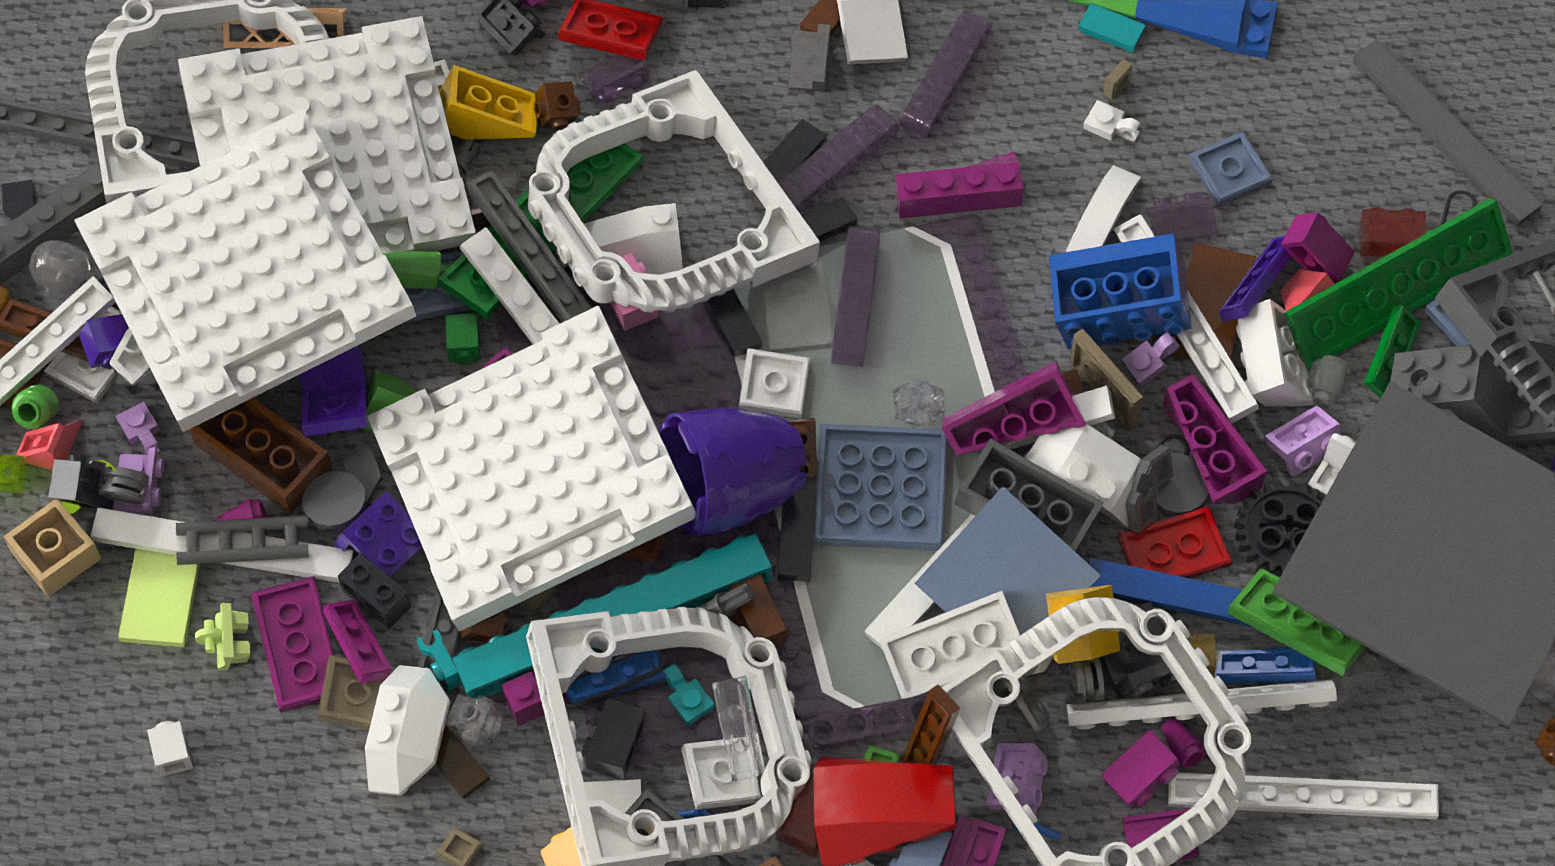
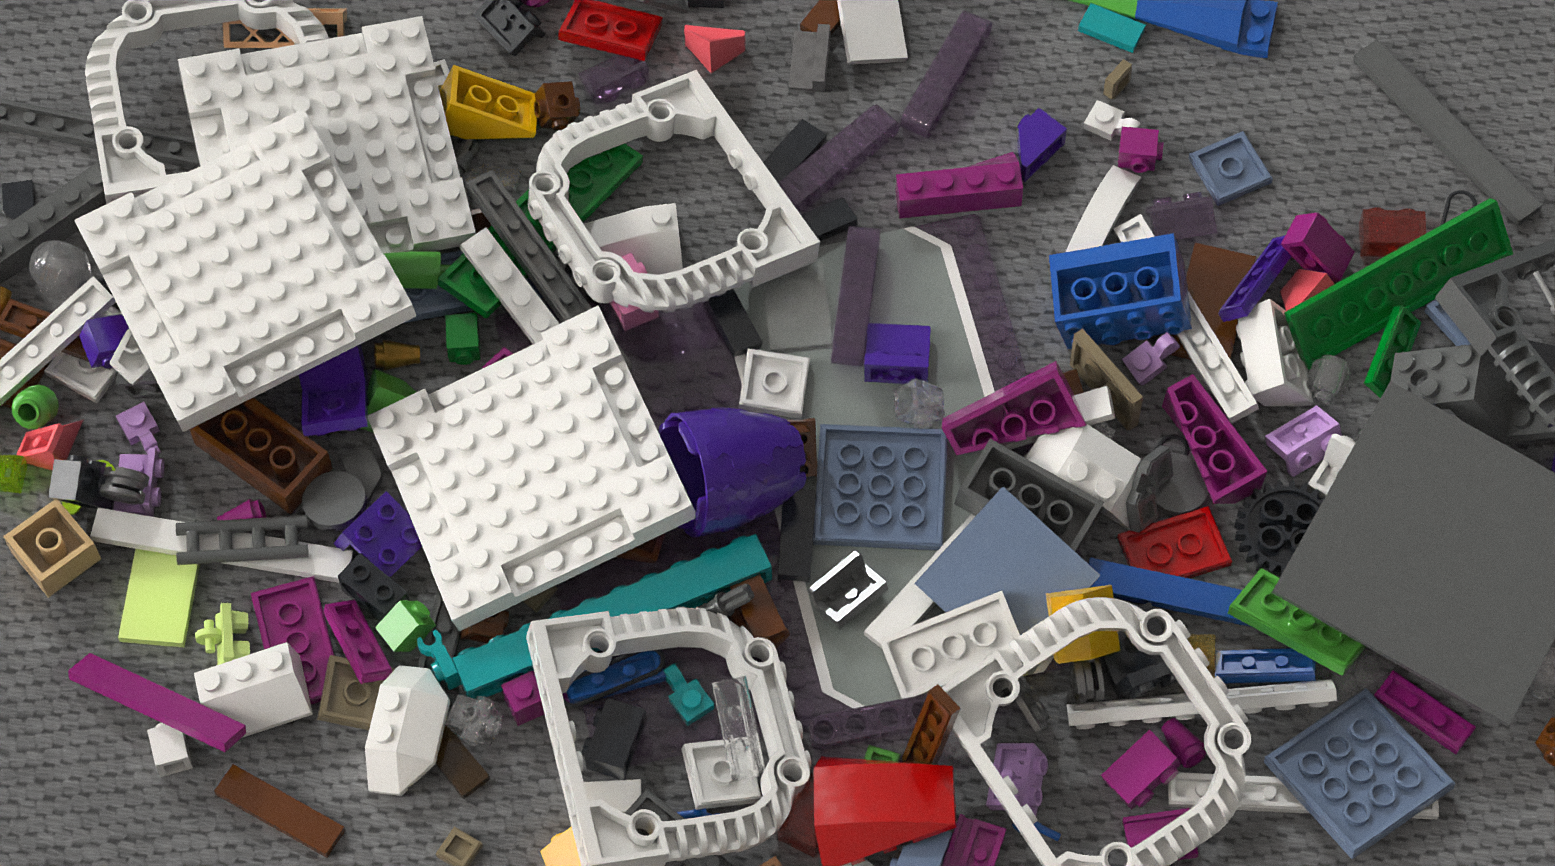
none -> magenta tile [68,653,246,752]
none -> white slope [194,642,313,738]
none -> reddish brown tile [214,764,346,858]
none -> pearl gold cone [374,340,420,371]
none -> brick [375,600,436,652]
none -> coral slope [684,25,746,73]
none -> dark grey bracket [809,550,888,629]
none -> dark purple bracket [864,323,931,385]
none -> dark purple slope [1017,108,1067,182]
none -> magenta brick [1118,126,1164,173]
none -> sand blue tile [1264,688,1455,859]
none -> magenta tile [1374,670,1476,755]

